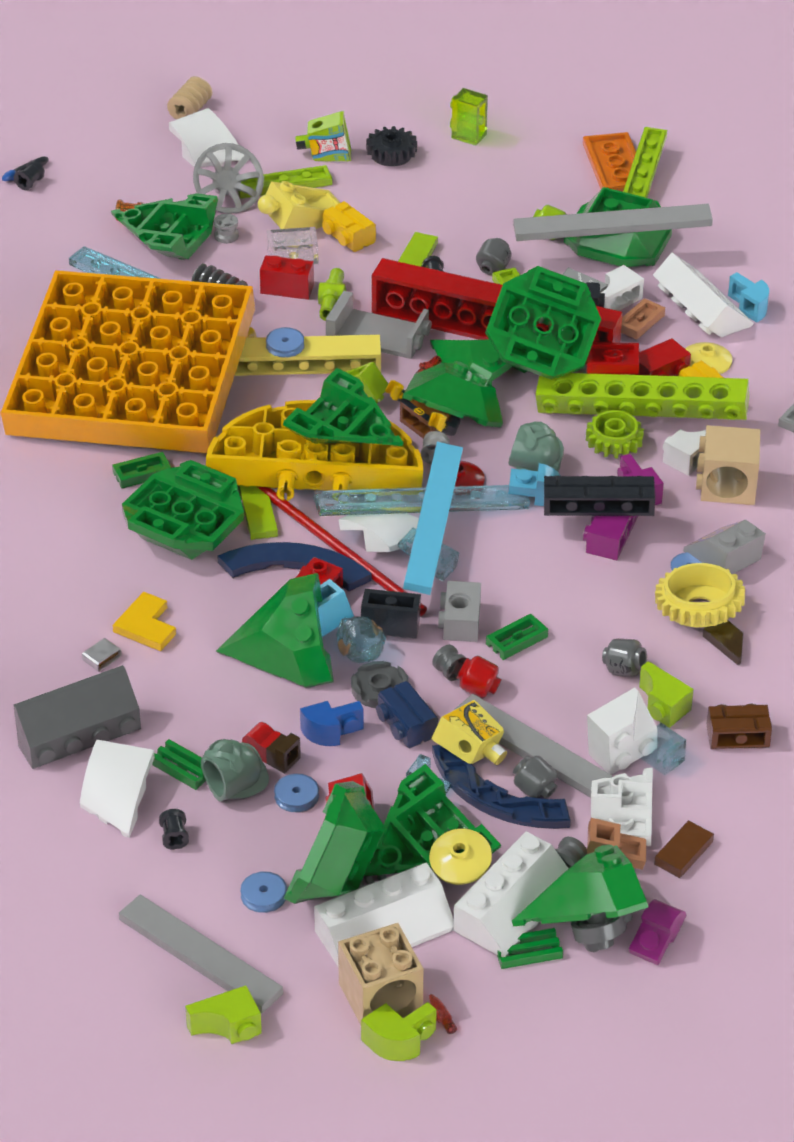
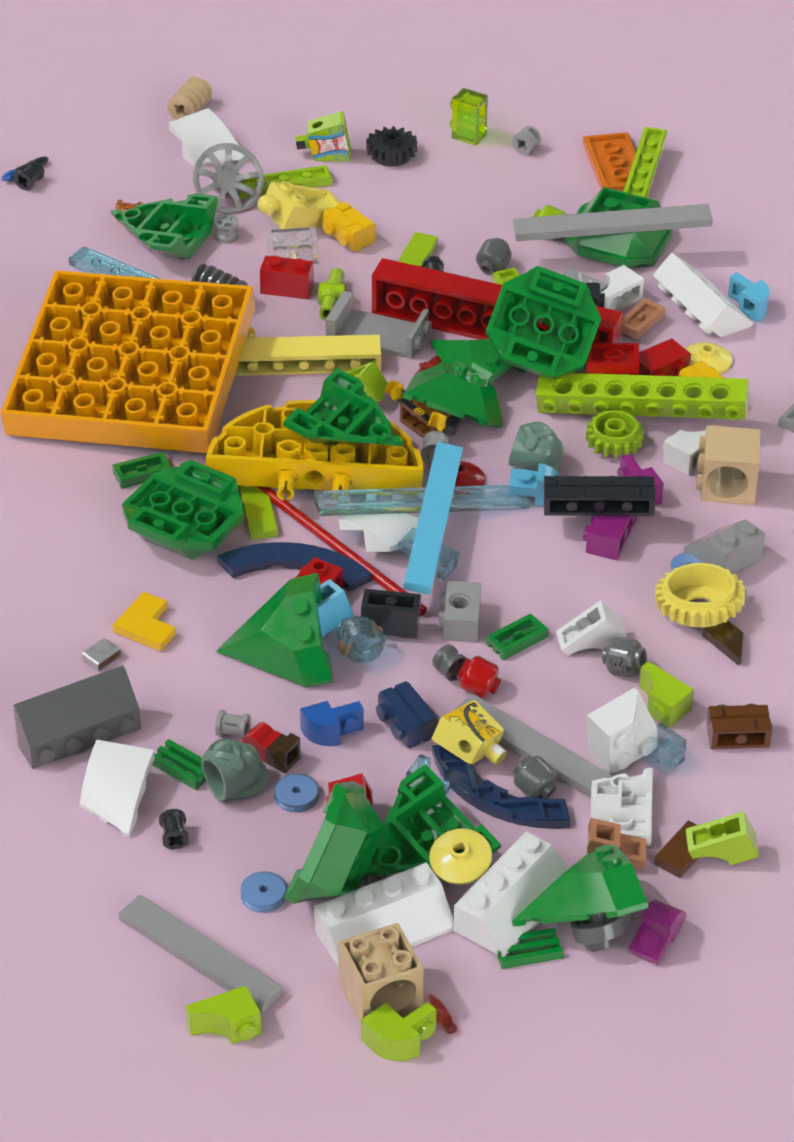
medium blue piece [266,327,304,357] -> none
dark grey tile [351,661,408,709] -> none
dark grey wheel [555,836,587,868] -> none
none -> light grey bush [215,710,251,740]
none -> light grey wheel [512,126,542,155]
none -> white arch [556,600,627,656]
none -> lime arch [686,811,759,865]

